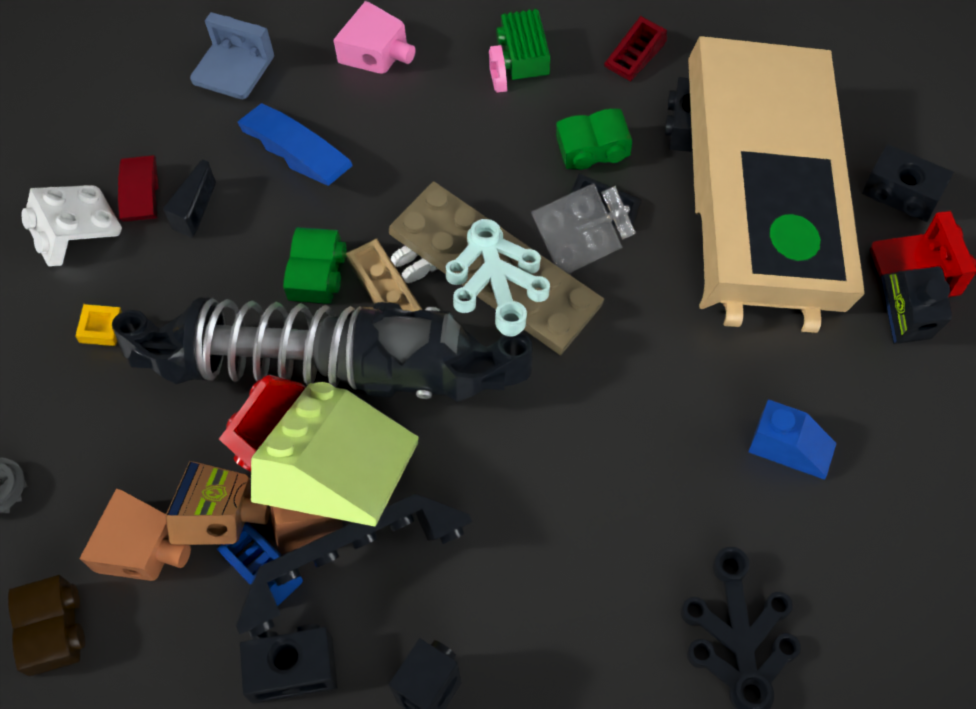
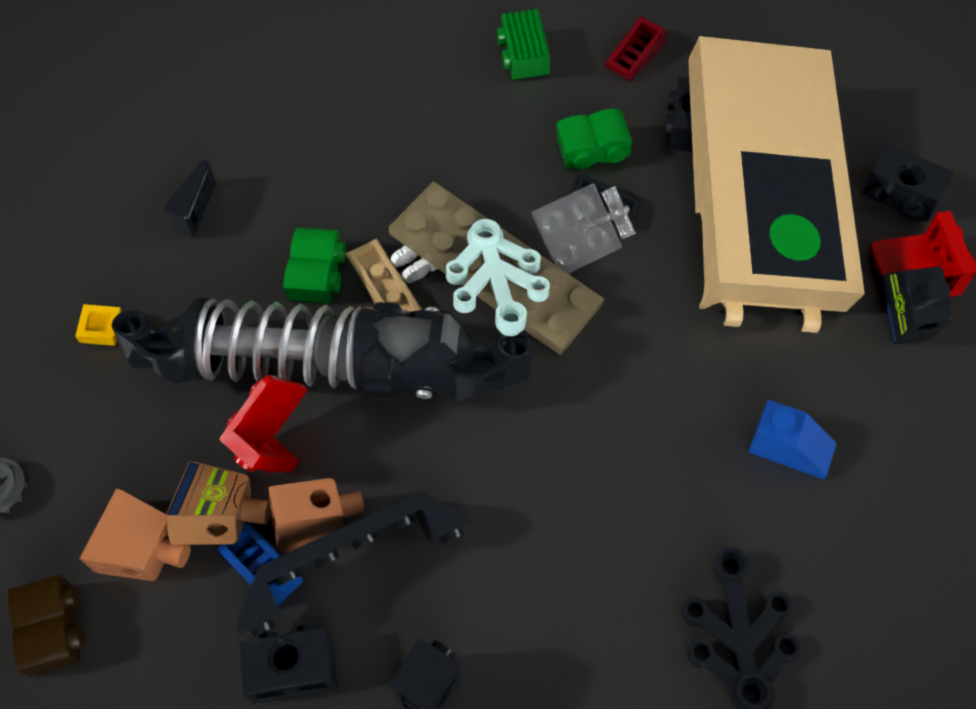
white bracket [22,185,122,267] -> none
dark red slope [118,155,158,222] -> none
sand blue bracket [190,12,275,99] -> none
blue slope [237,103,353,186] -> none
yellowish green slope [251,382,419,527] -> none
bright pink torso [333,1,415,74] -> none
bright pink tile [489,45,507,93] -> none

